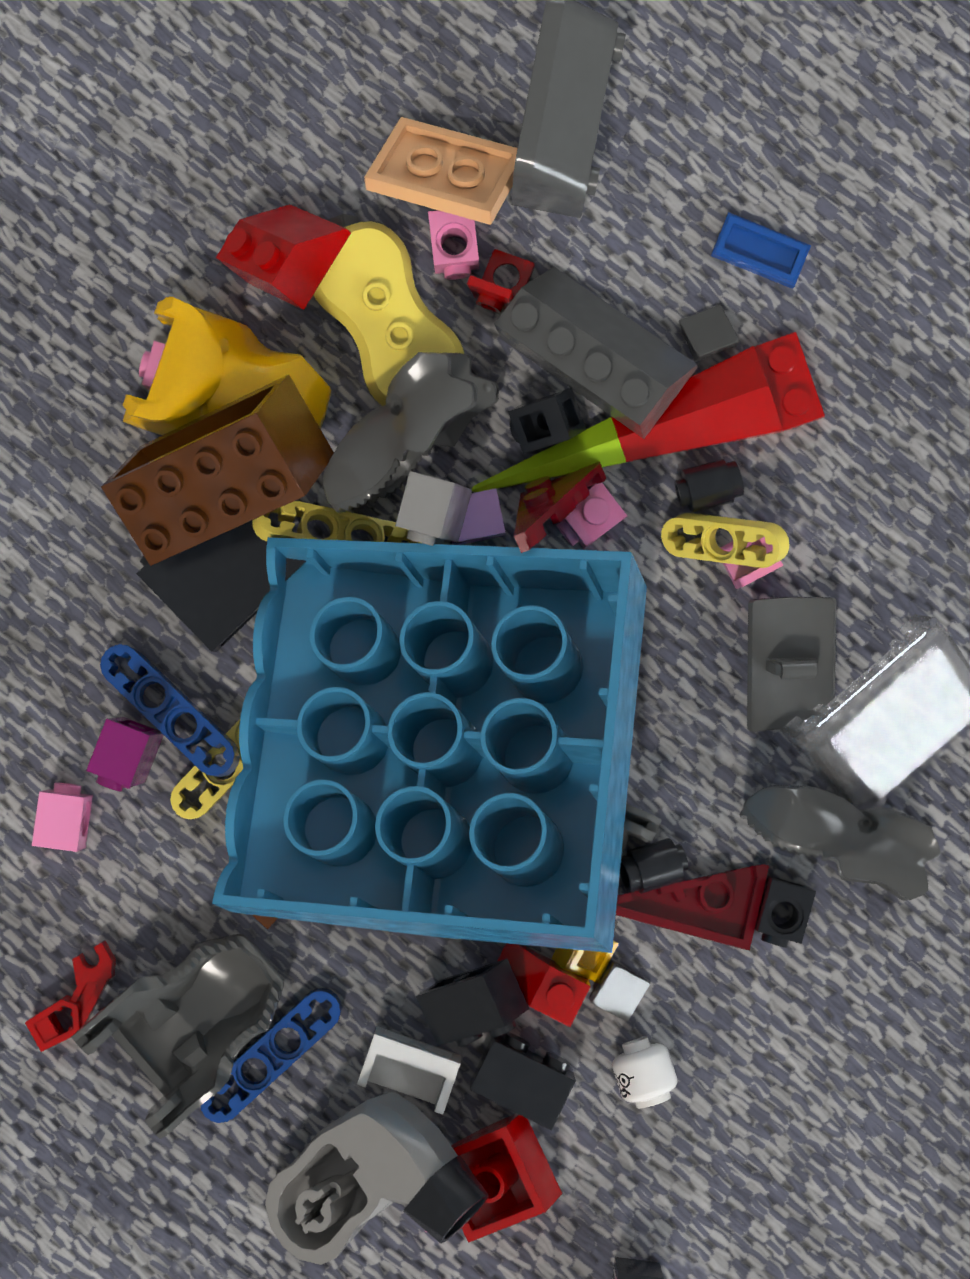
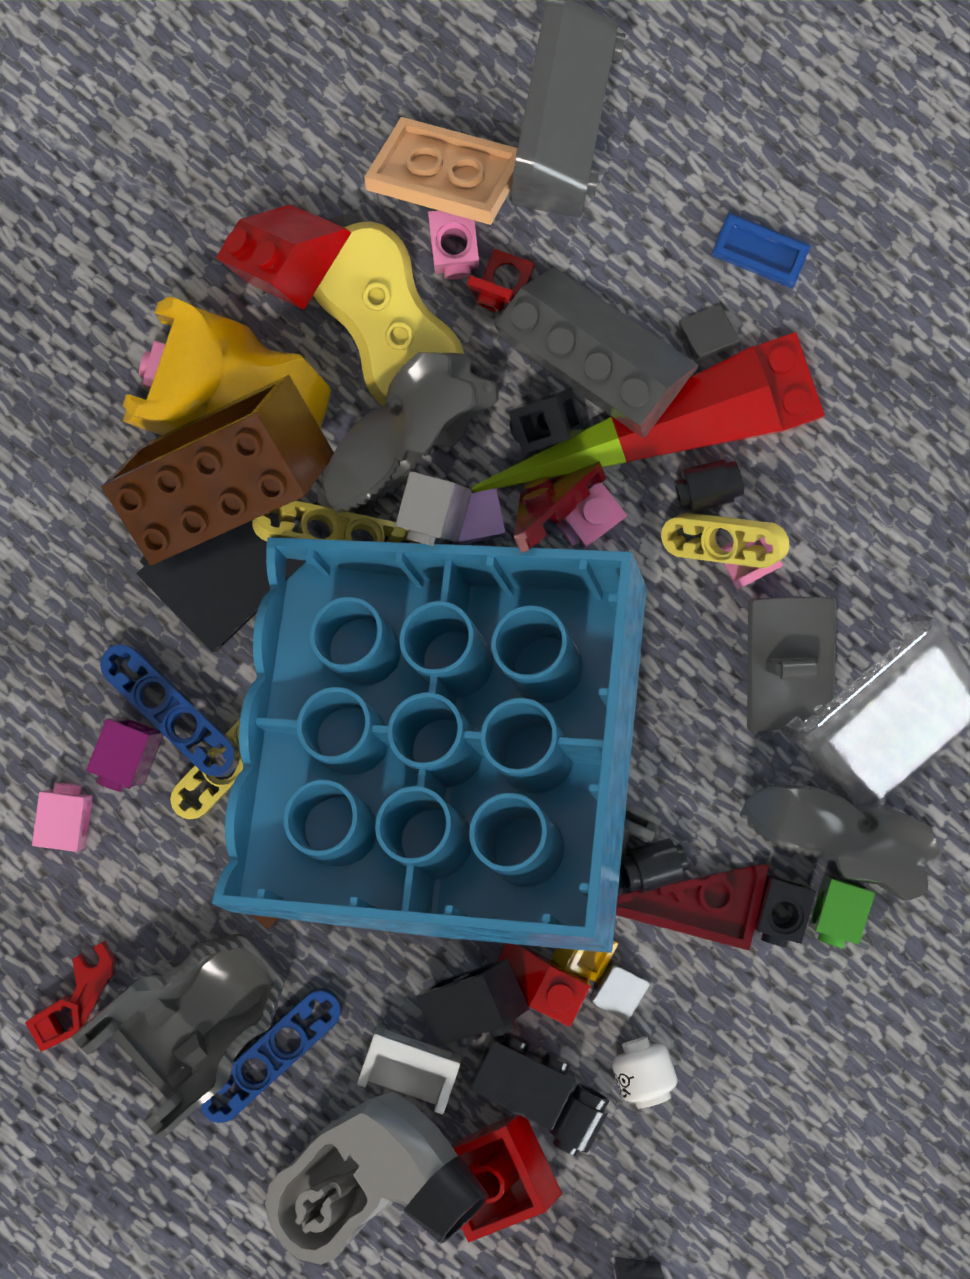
none -> black brick [549,1083,609,1156]
none -> bright green brick [809,875,875,948]

